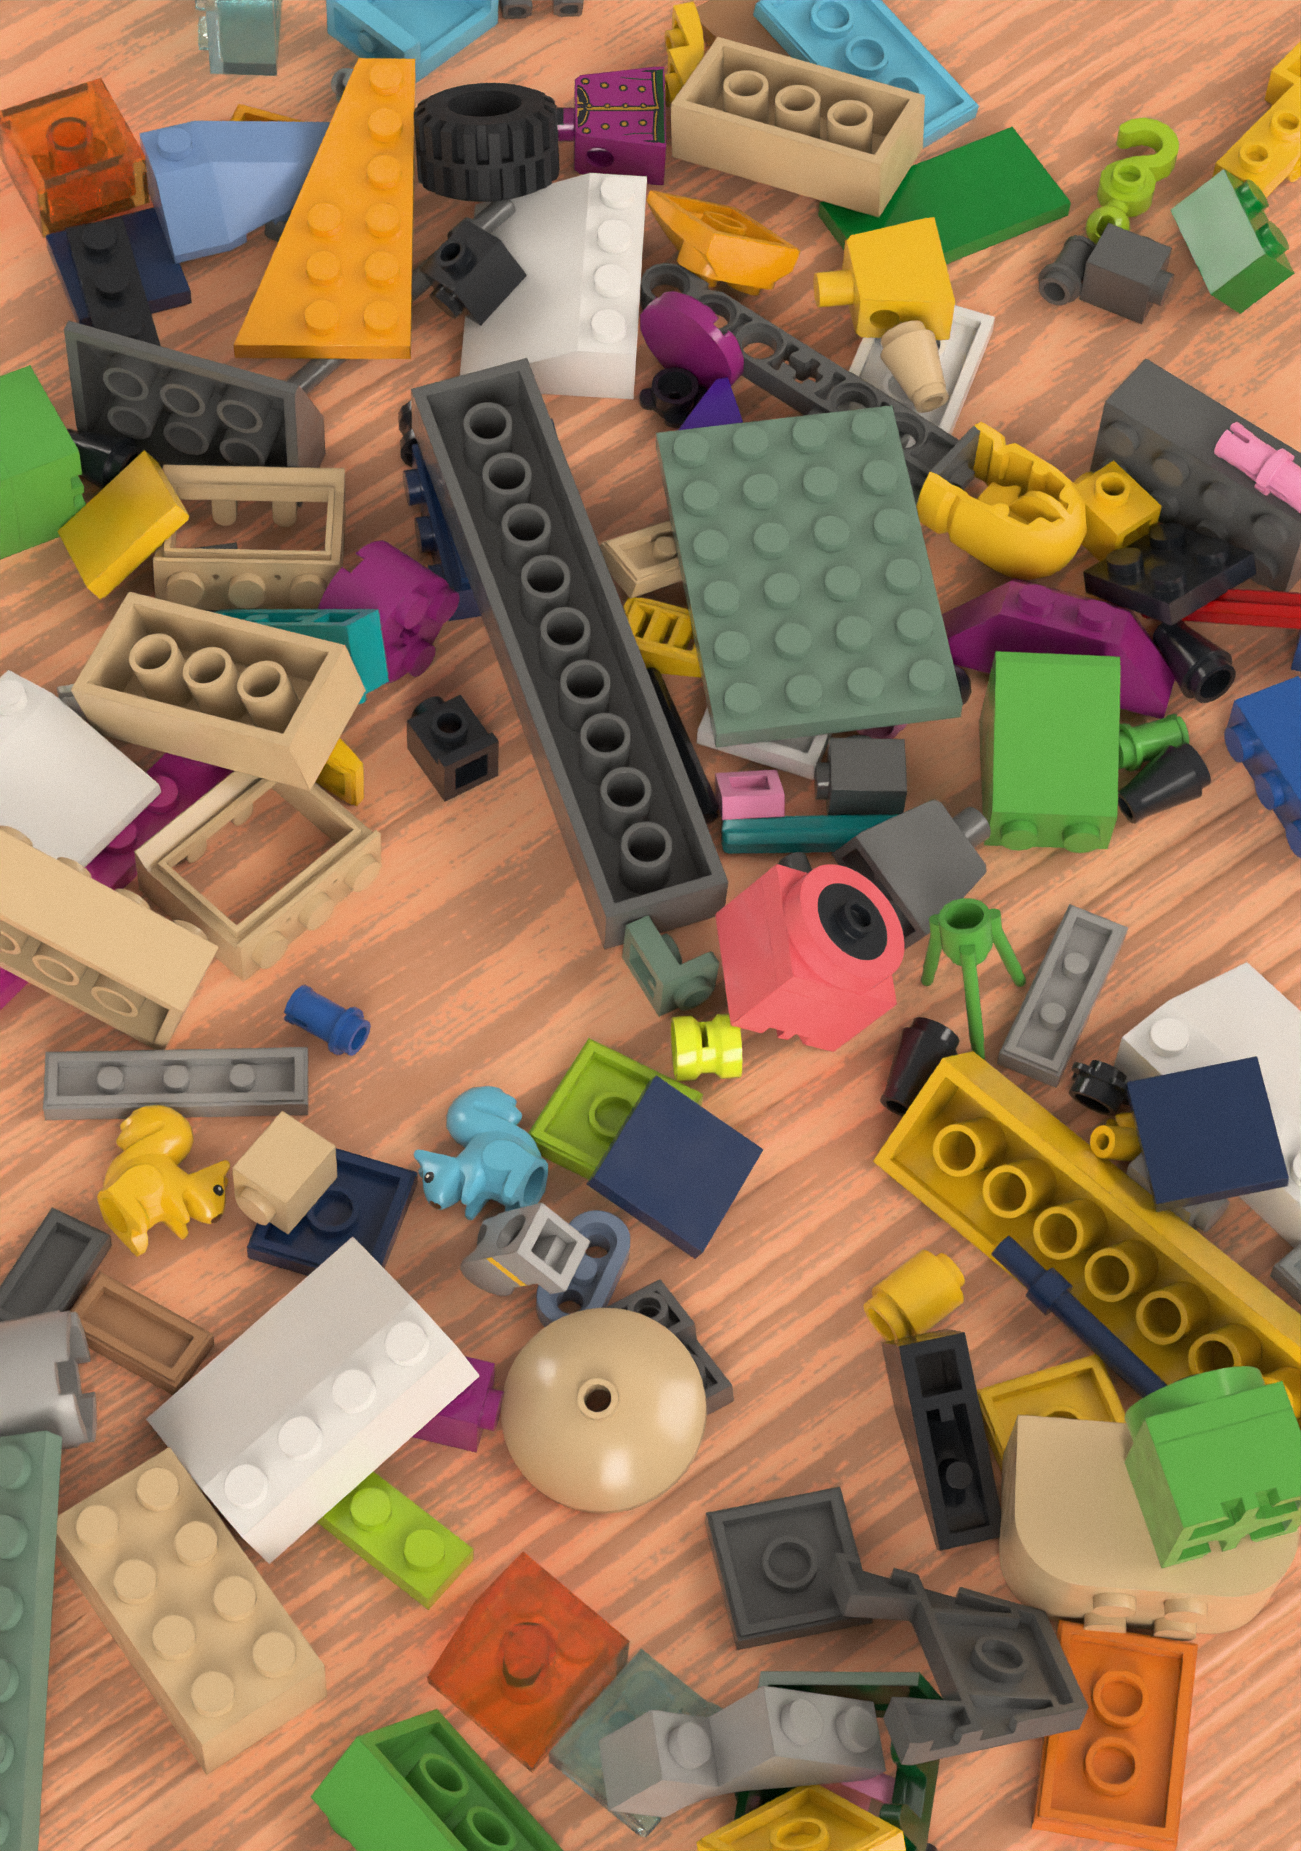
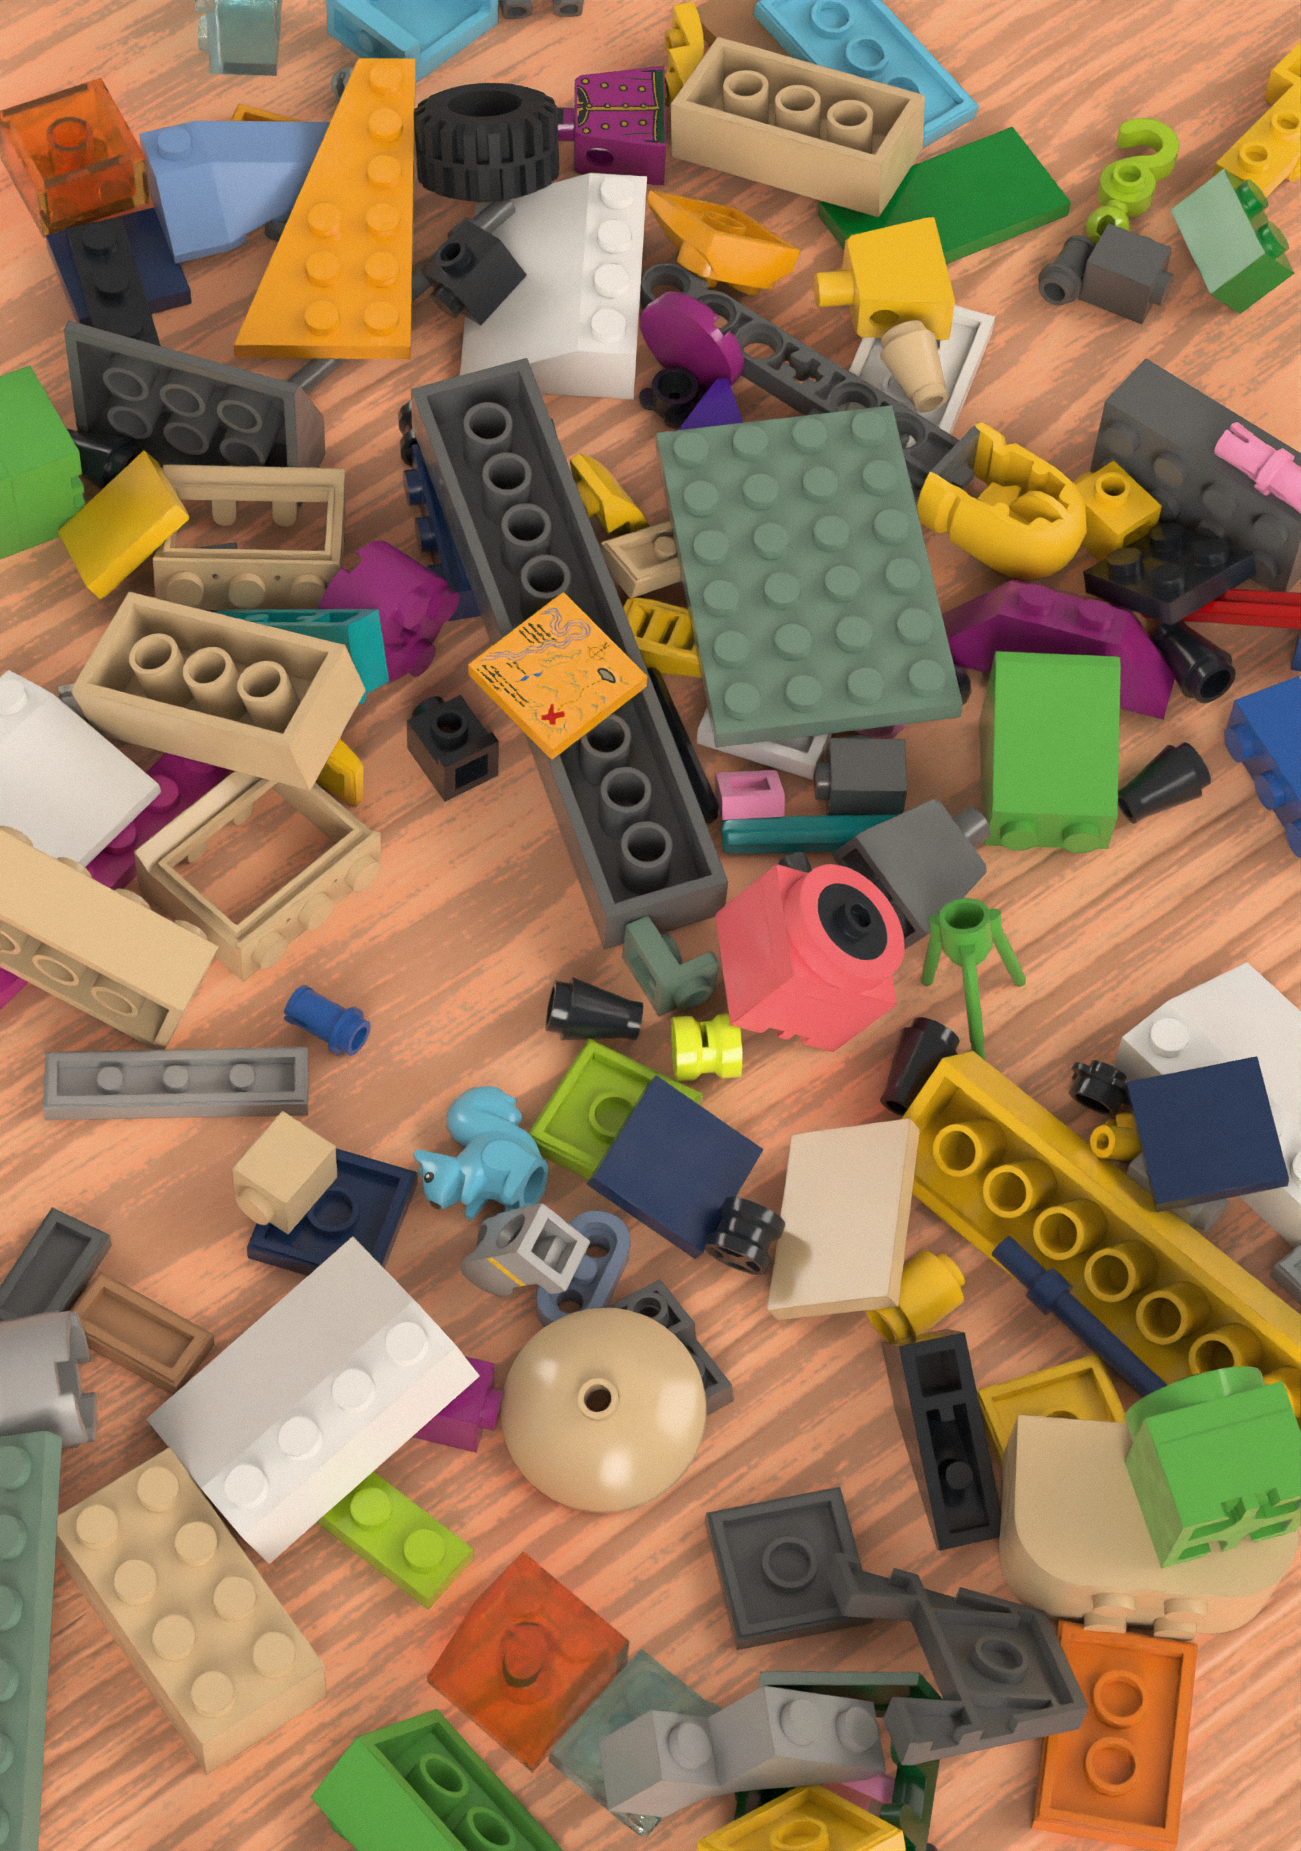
yellow animal [97,1105,231,1257] -> none
light grey tile [997,904,1128,1088] -> none
bright green pin [1118,713,1189,772] -> none
none -> light orange tile [468,592,647,760]
none -> black cone [545,977,643,1041]
none -> yellow slope [569,453,650,538]
none -> black wheel [704,1197,786,1275]
none -> tan tile [767,1118,920,1320]

